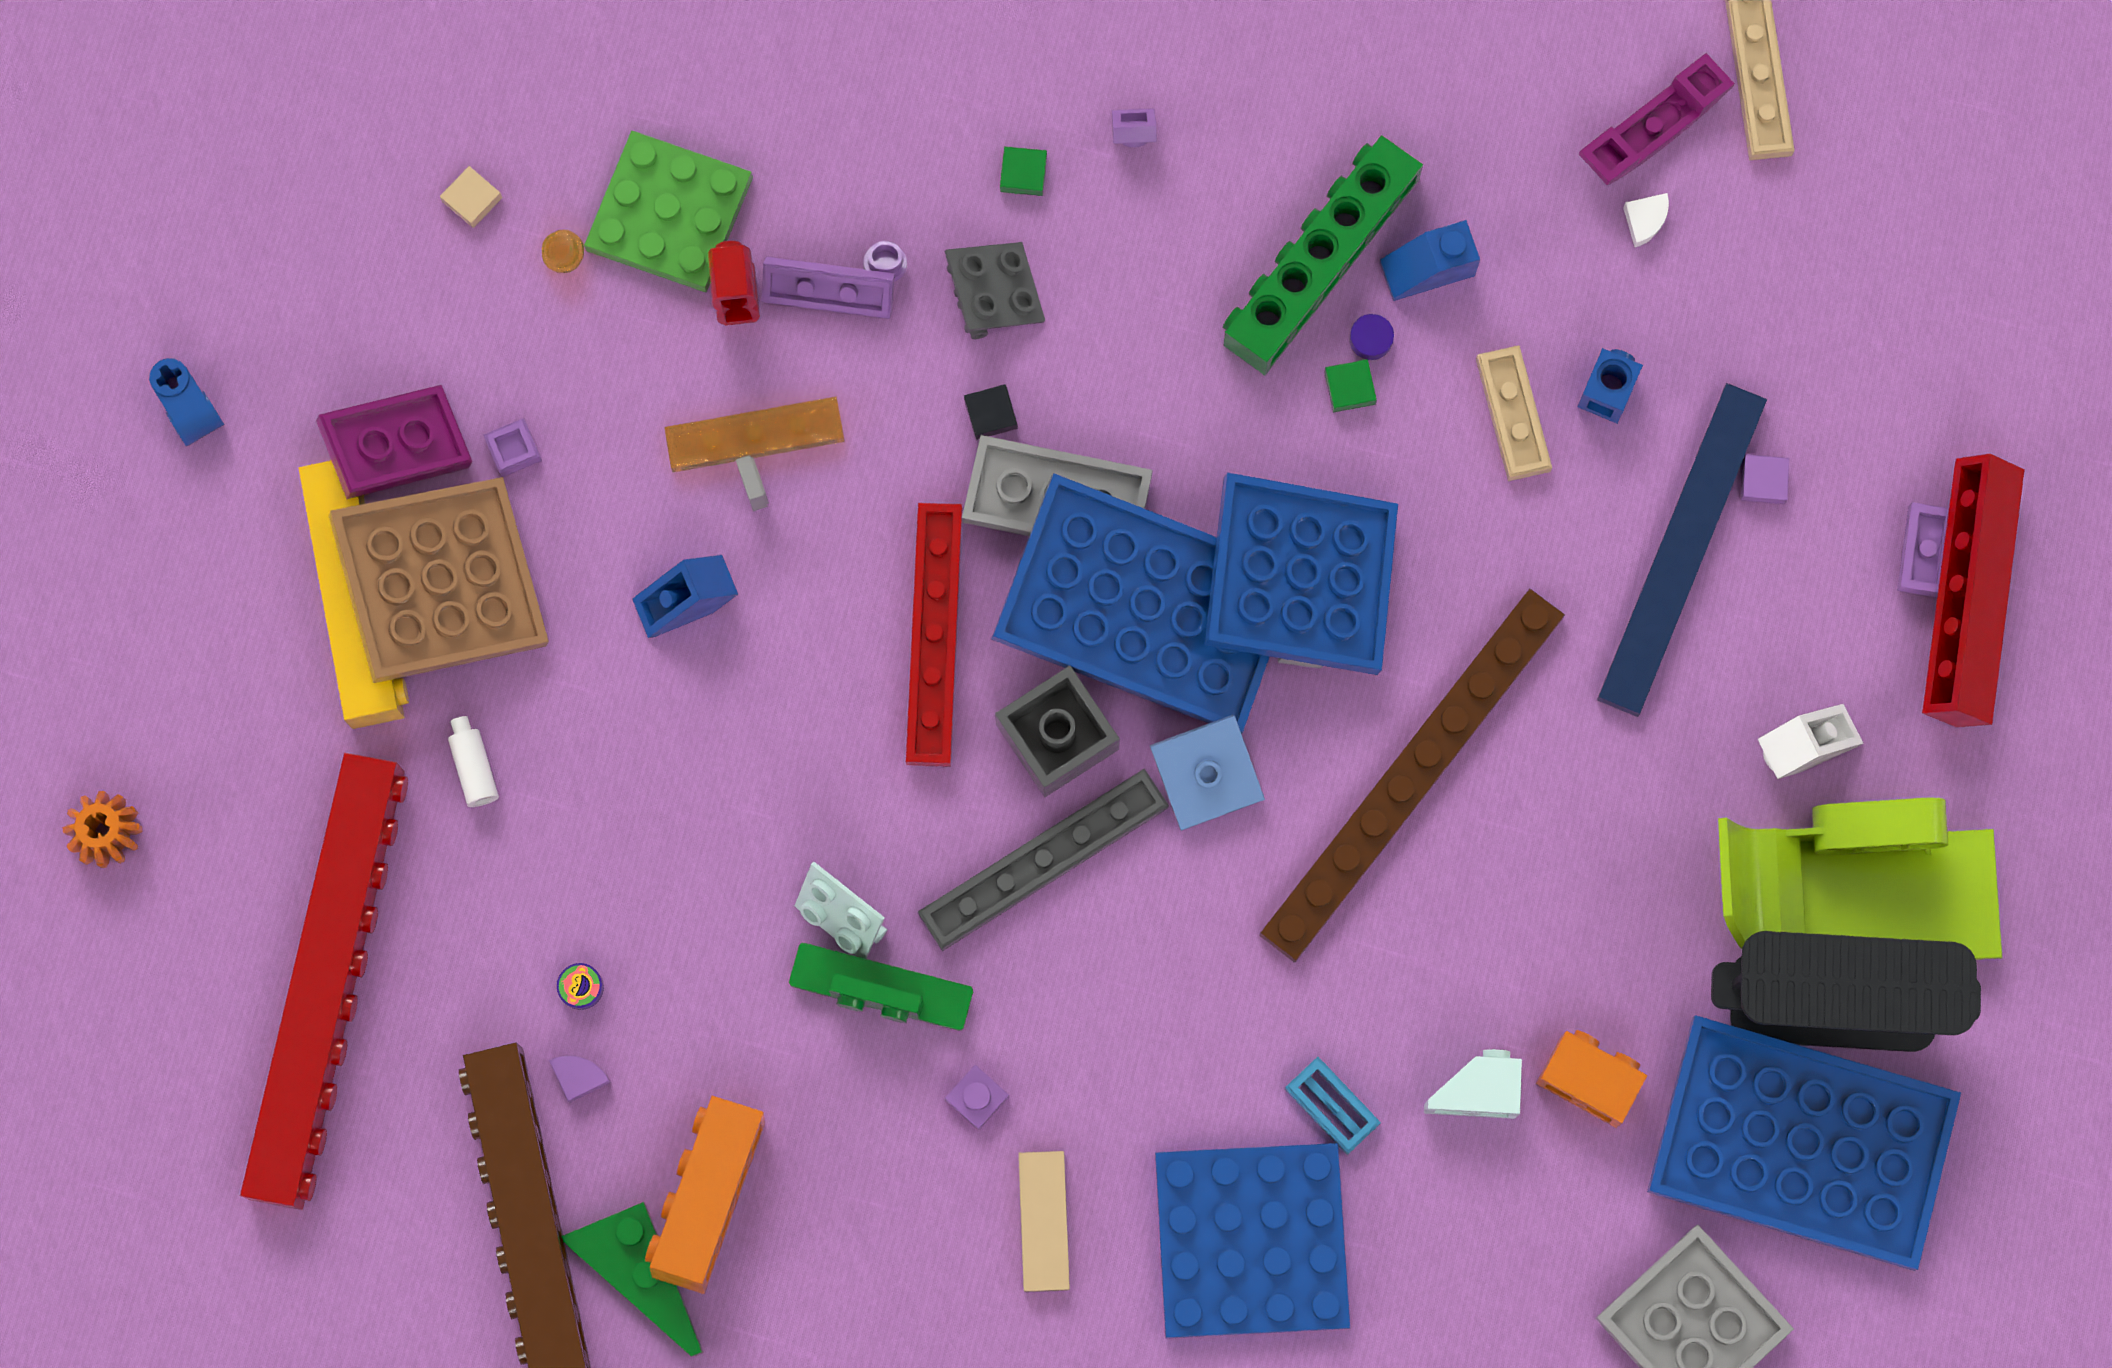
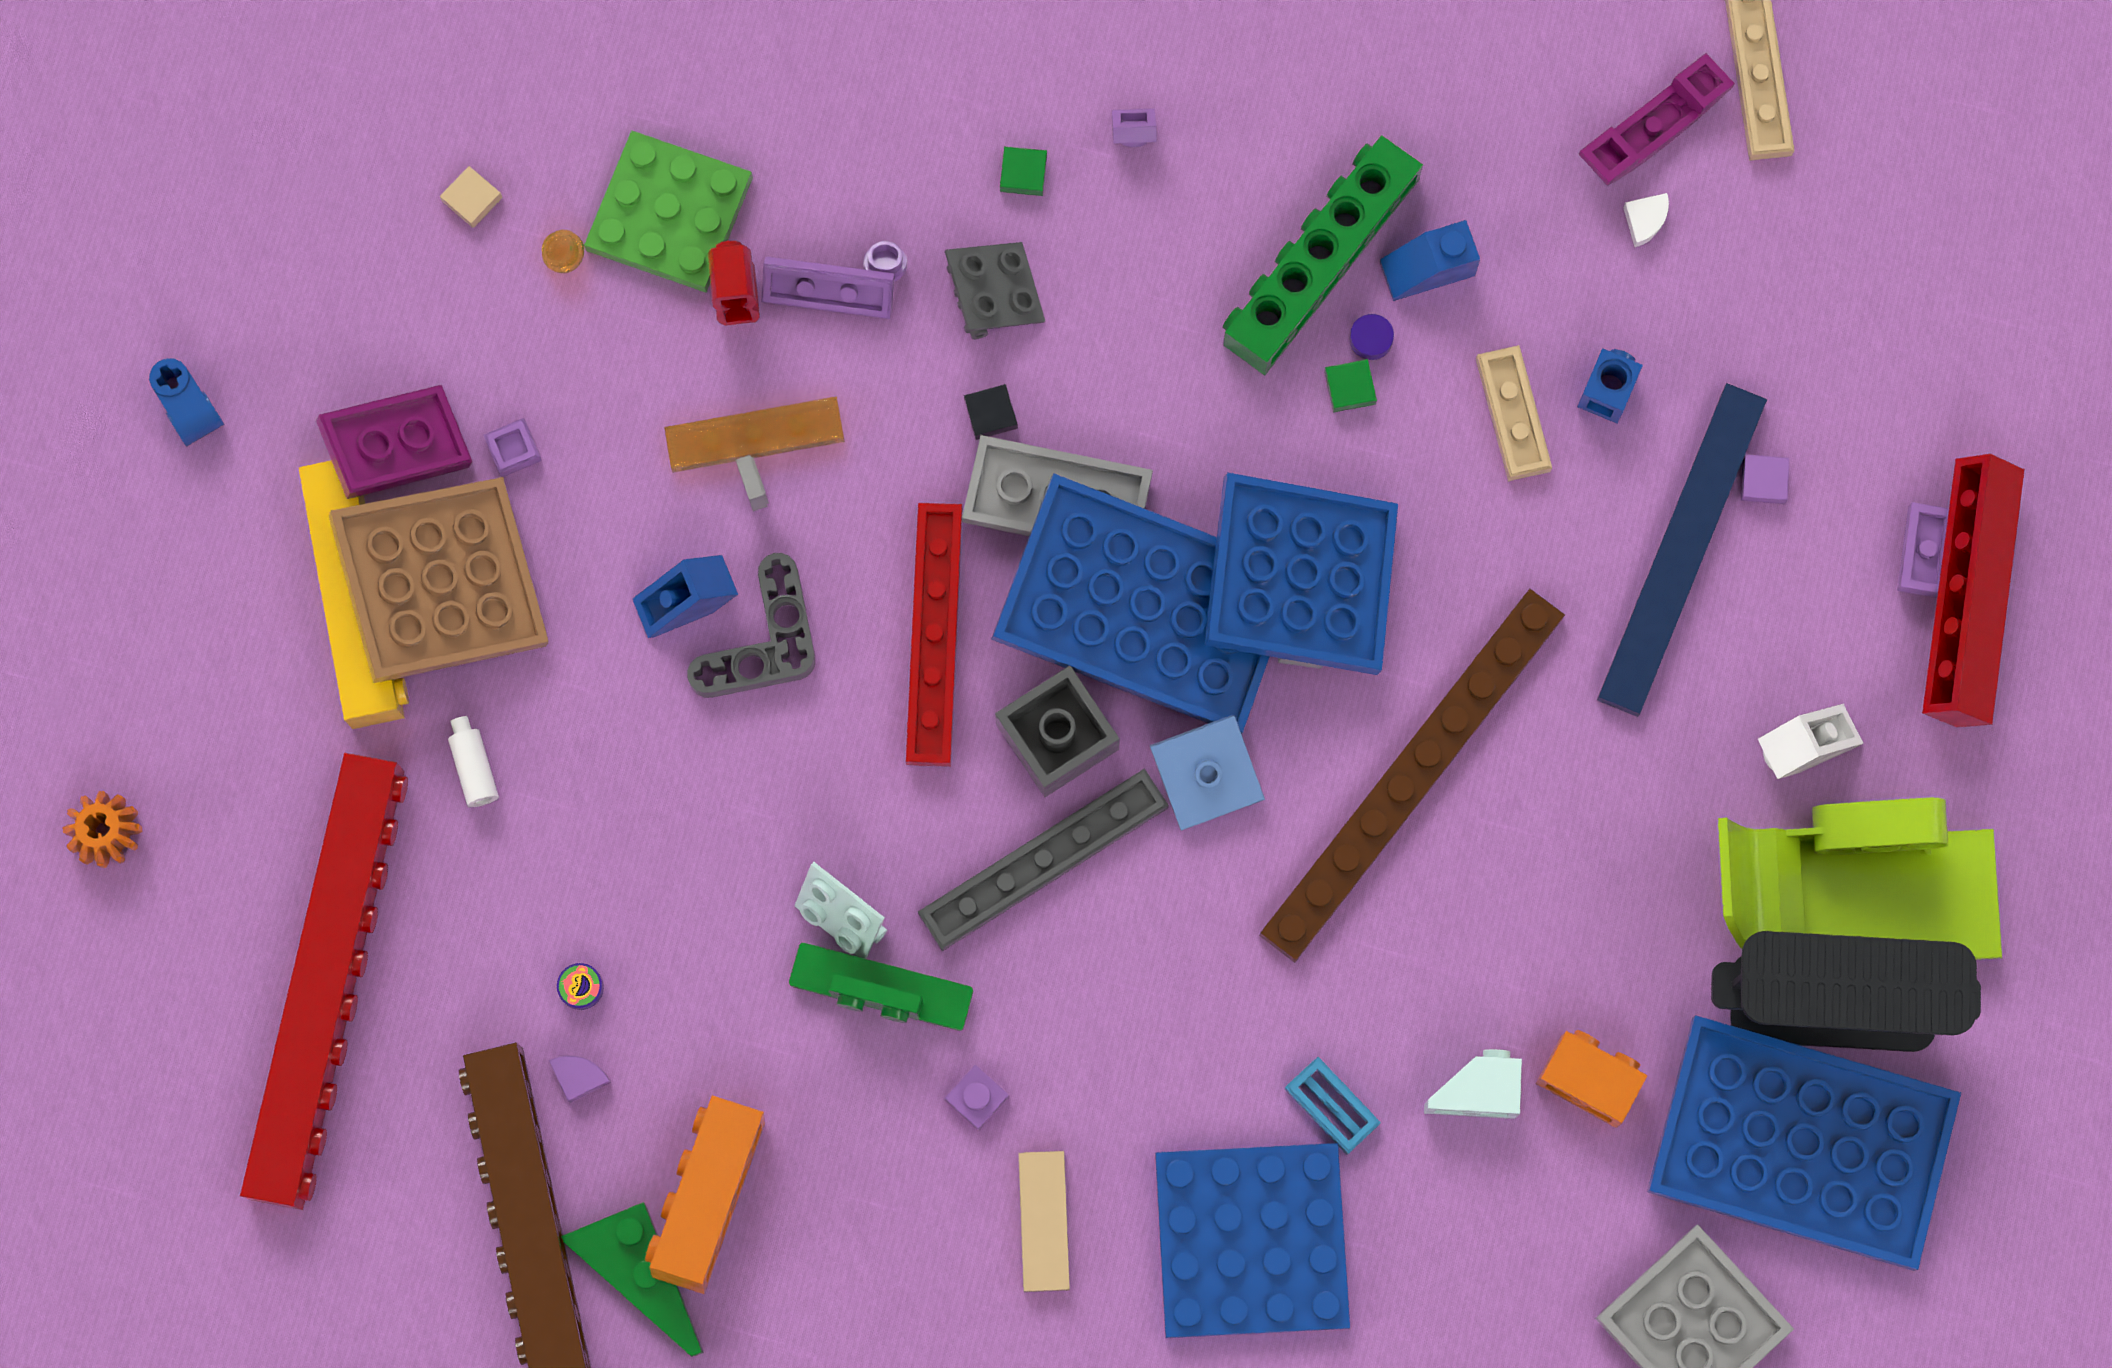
none -> dark grey beam [687,553,815,698]

